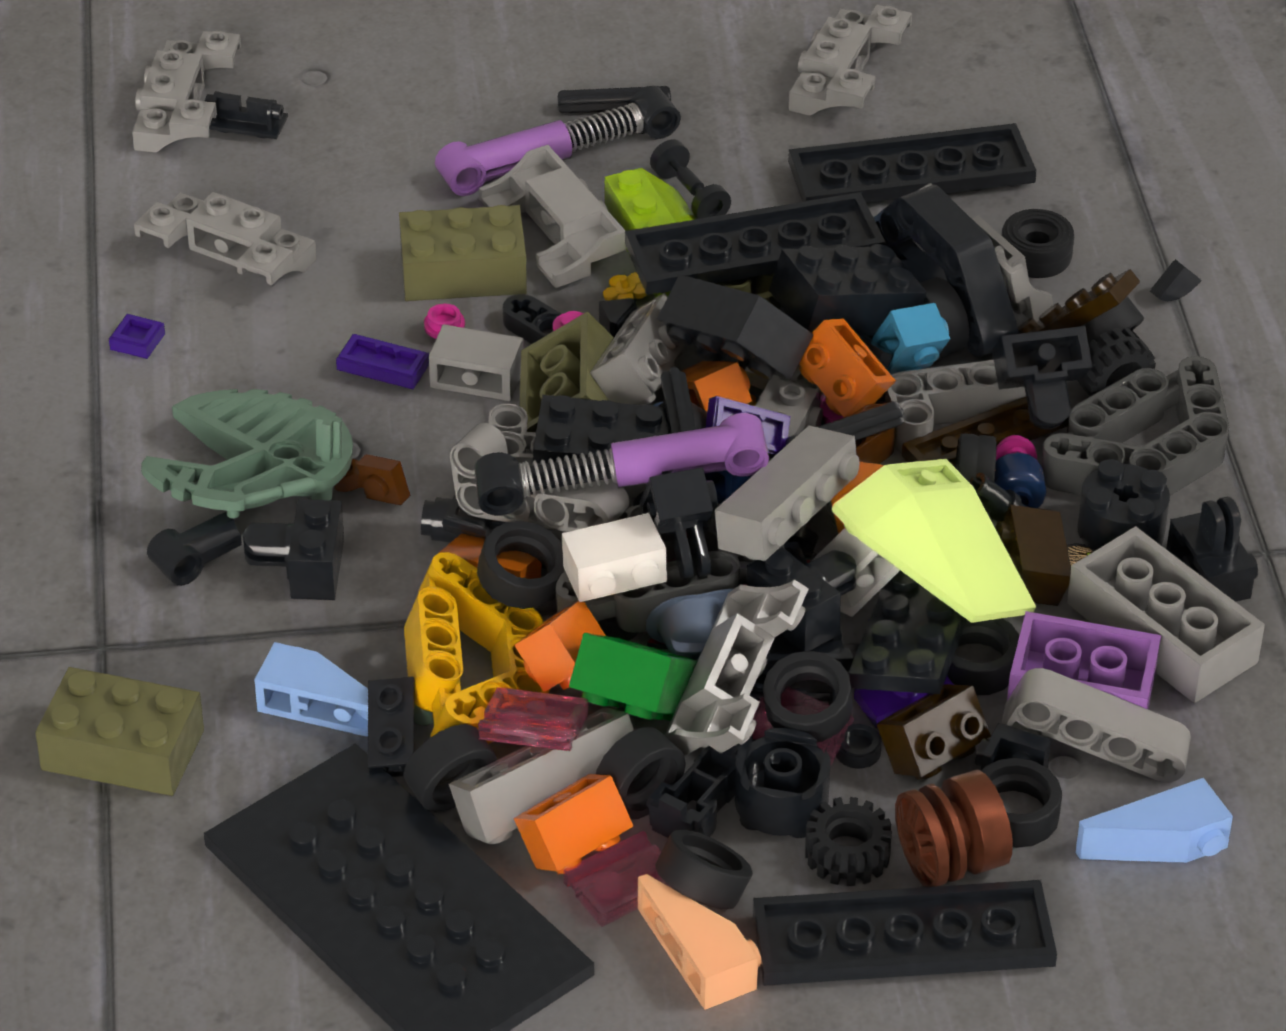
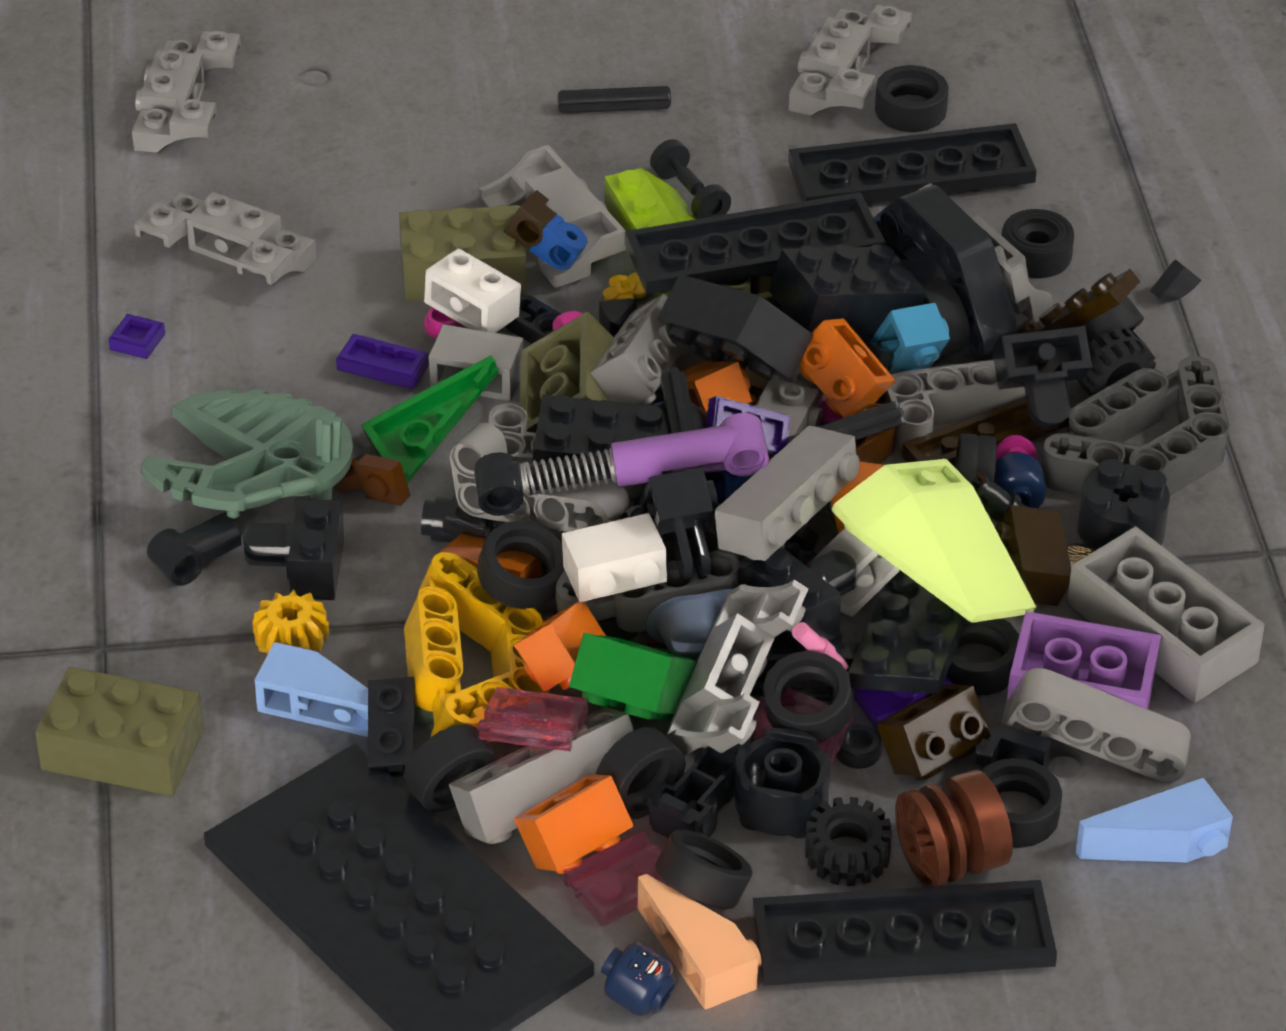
black hinge [205,91,288,139] -> none
piece [435,86,681,196] -> none
black brick [1166,496,1258,602] -> none
none -> yellow gear [252,589,330,654]
none -> green wing [361,355,499,484]
none -> white brick [424,248,521,333]
none -> leg [503,190,588,270]
none -> dark blue head [601,942,677,1016]
none -> bright pink piece [792,622,849,670]
none -> black tyre [875,65,949,132]

